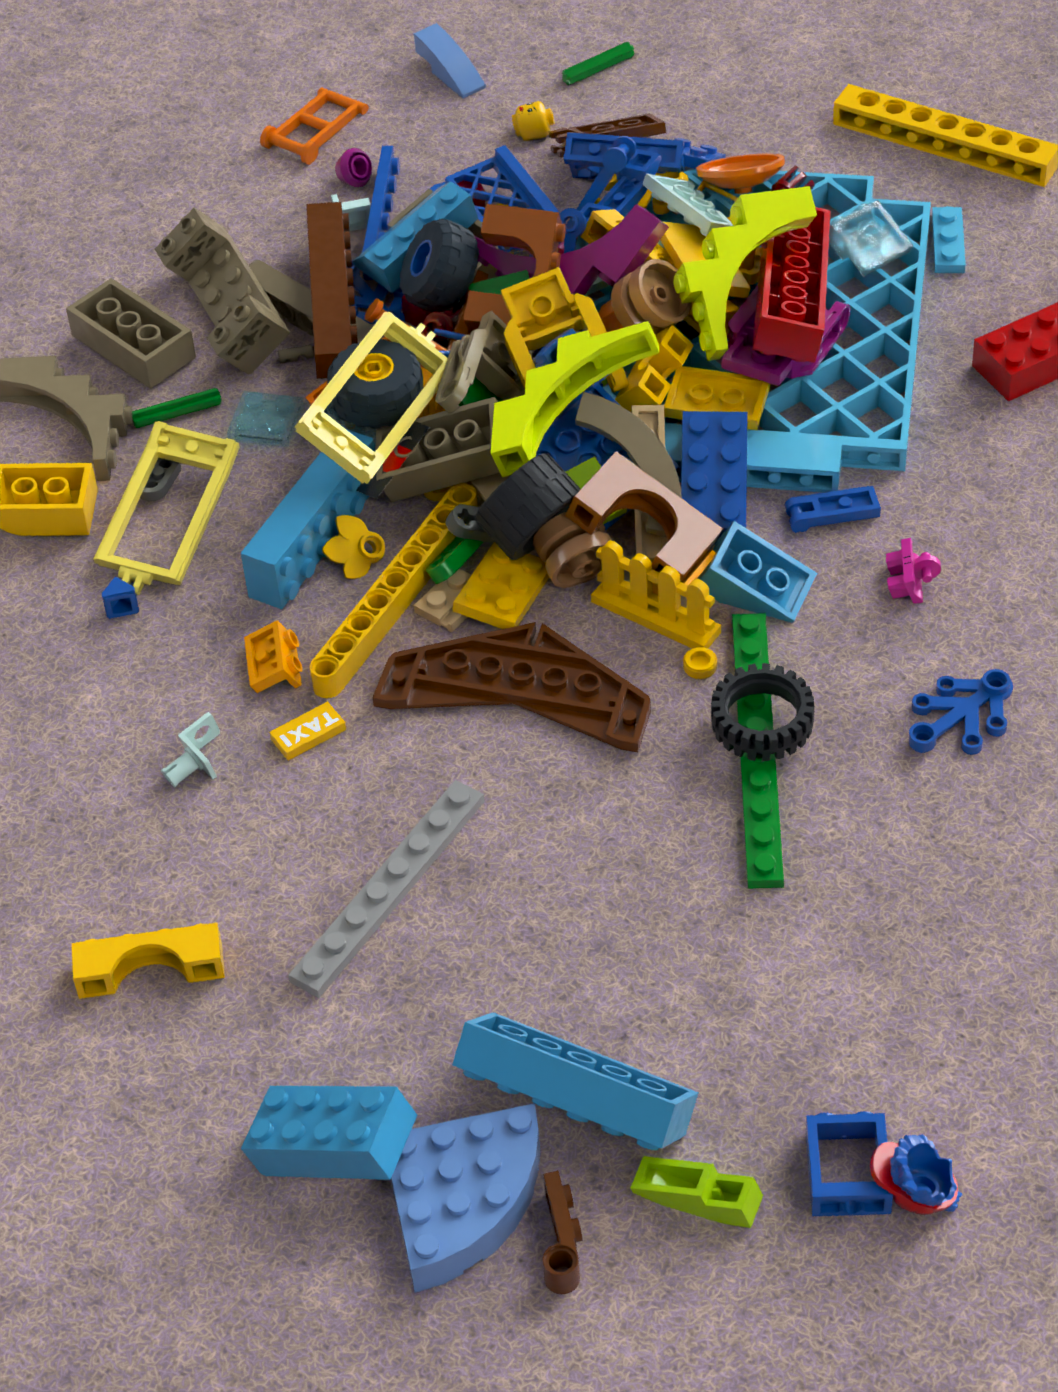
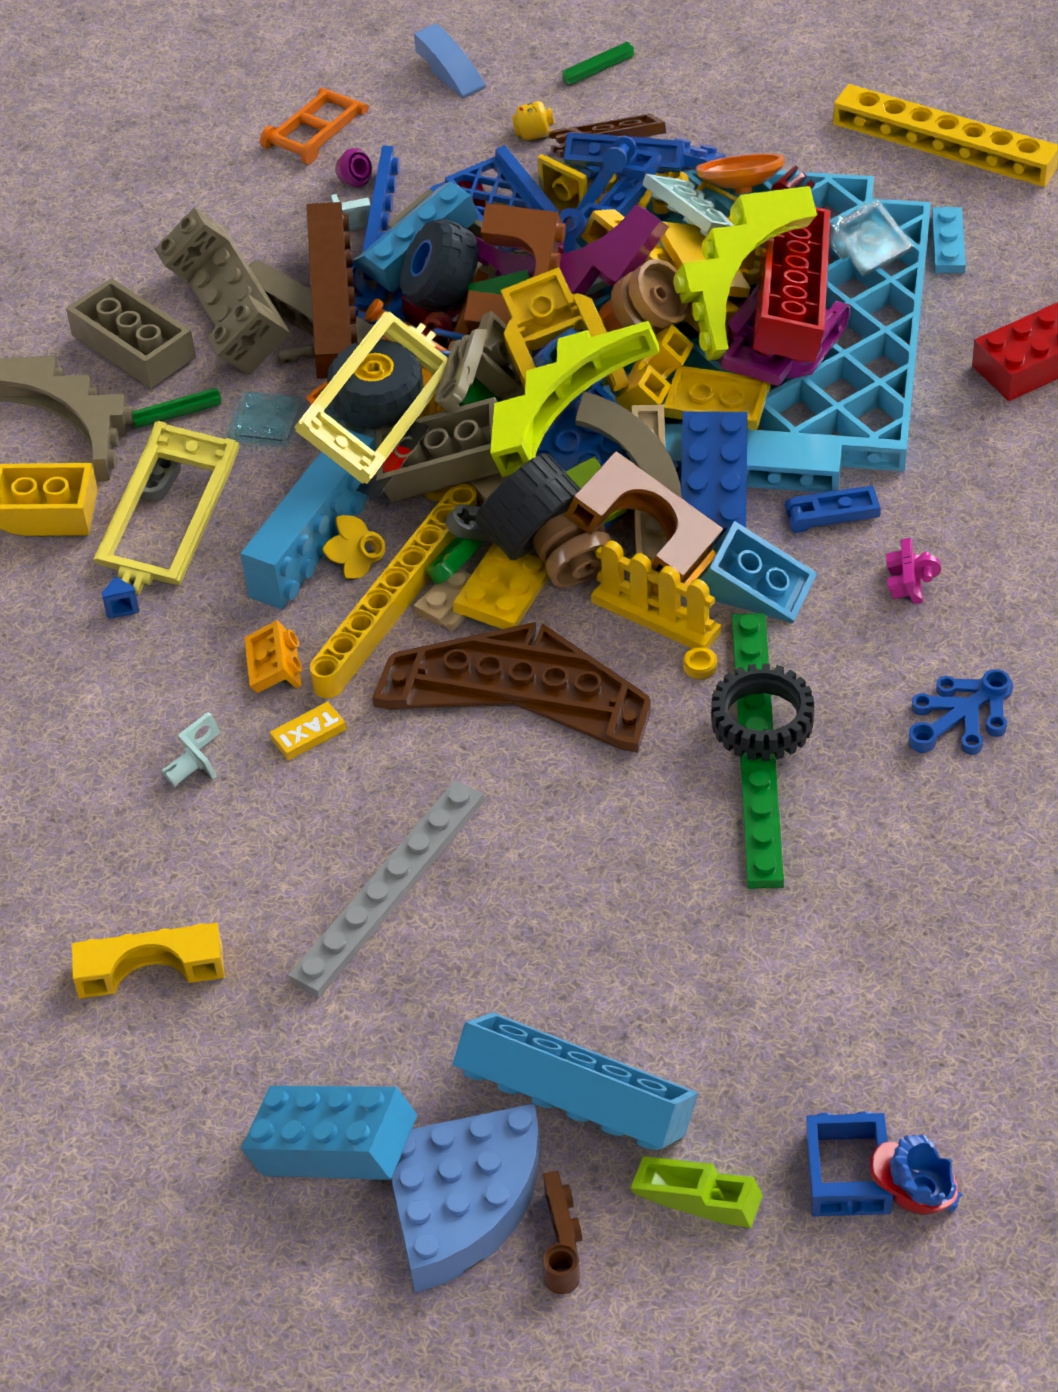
none -> yellow slope [538,154,587,212]

